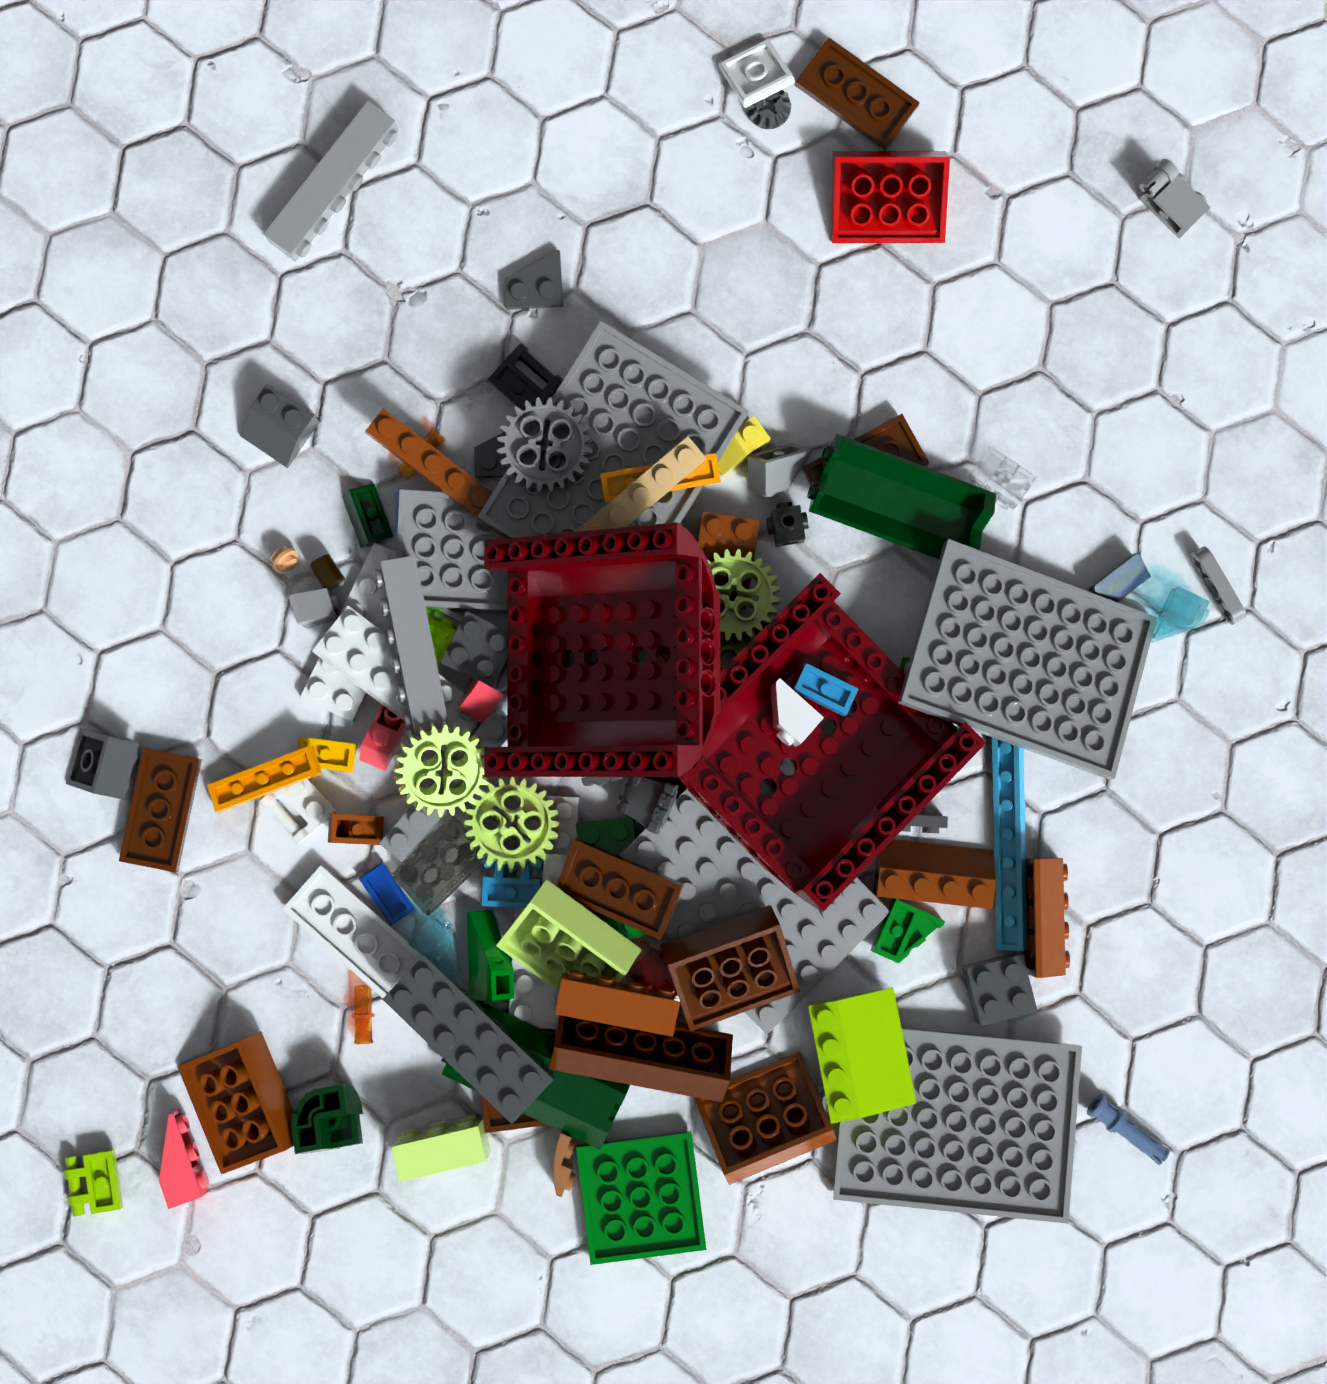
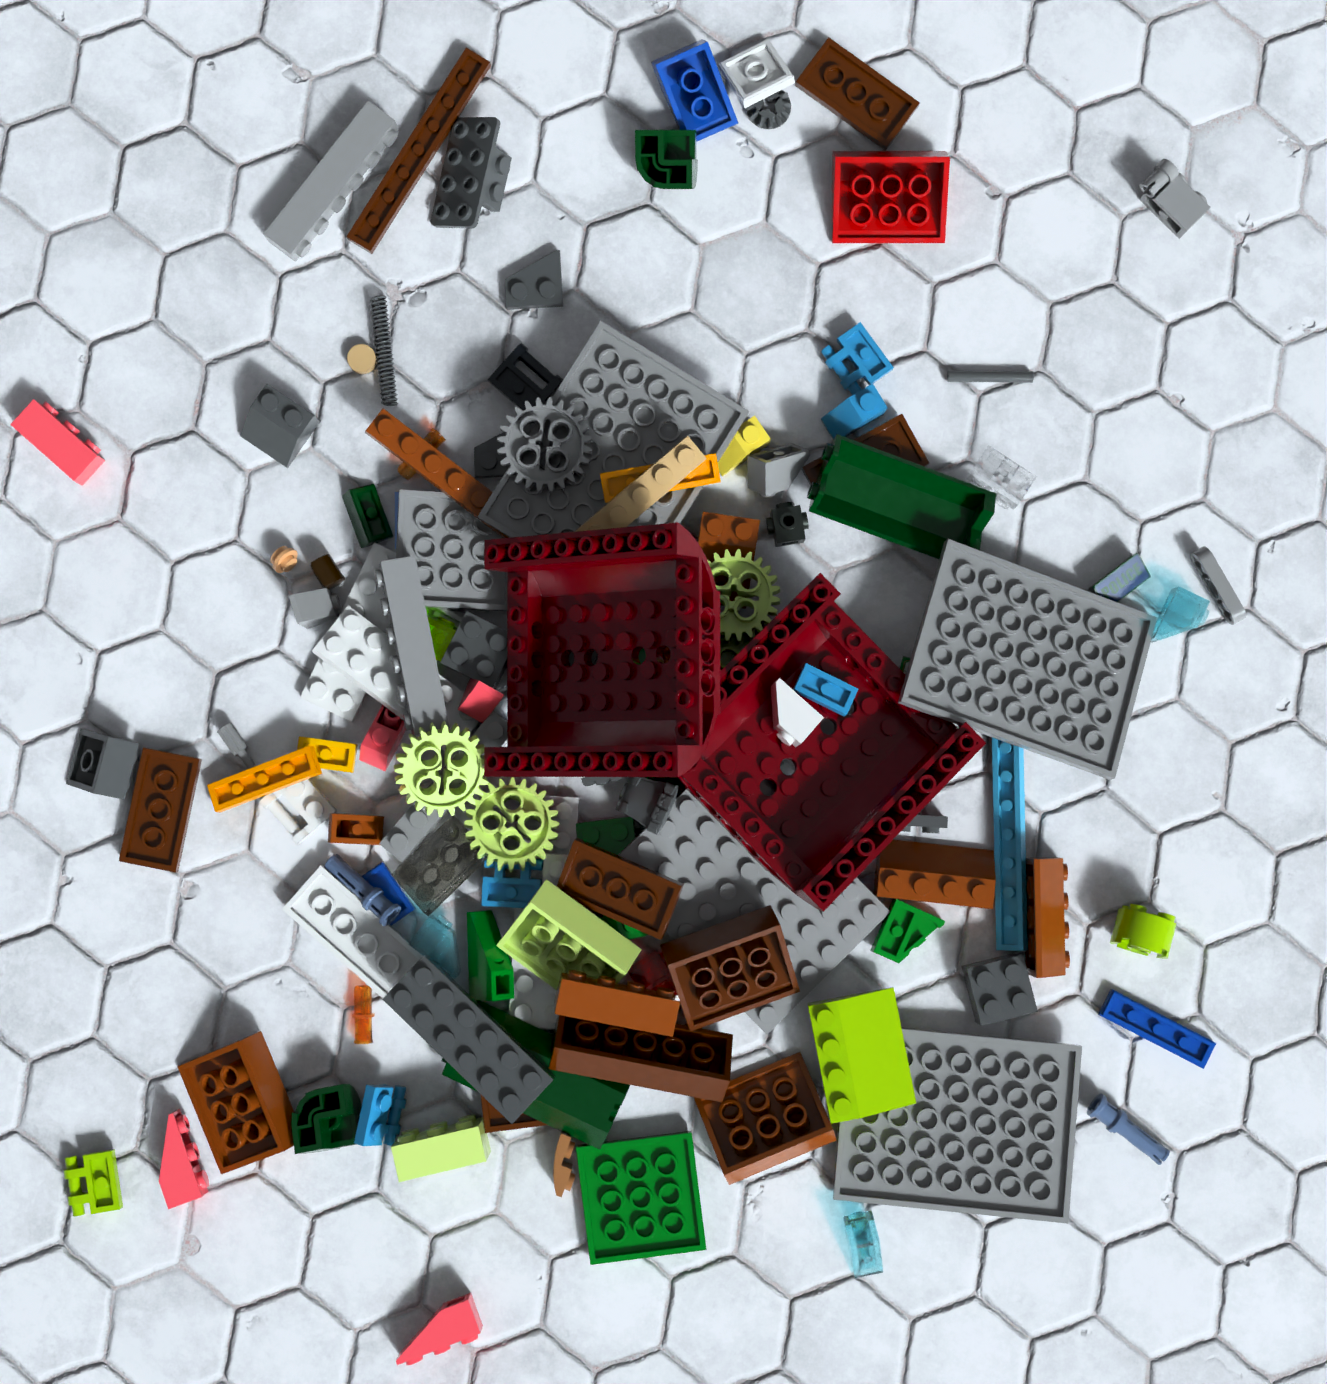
none -> coral brick [10,399,105,486]
none -> light grey axle [217,722,256,769]
none -> sand blue pin [325,854,401,927]
none -> reddish brown plate [346,48,491,254]
none -> tan tile [347,344,377,374]
none -> dark azure plate [354,1085,407,1146]
none -> dark grey piece [370,295,398,406]
none -> coral slope [396,1293,483,1365]
none -> dark grey bracket [430,117,512,229]
none -> dark green brick [635,130,698,189]
none -> blue slope [651,39,738,142]
none -> dark azure plate [821,322,894,395]
none -> dark azure slope [821,383,888,440]
none -> clear light blue slope [843,1211,883,1278]
none -> dark grey bar [947,371,1034,383]
none -> blue tile [1098,989,1216,1069]
none -> lime brick [1110,904,1176,959]

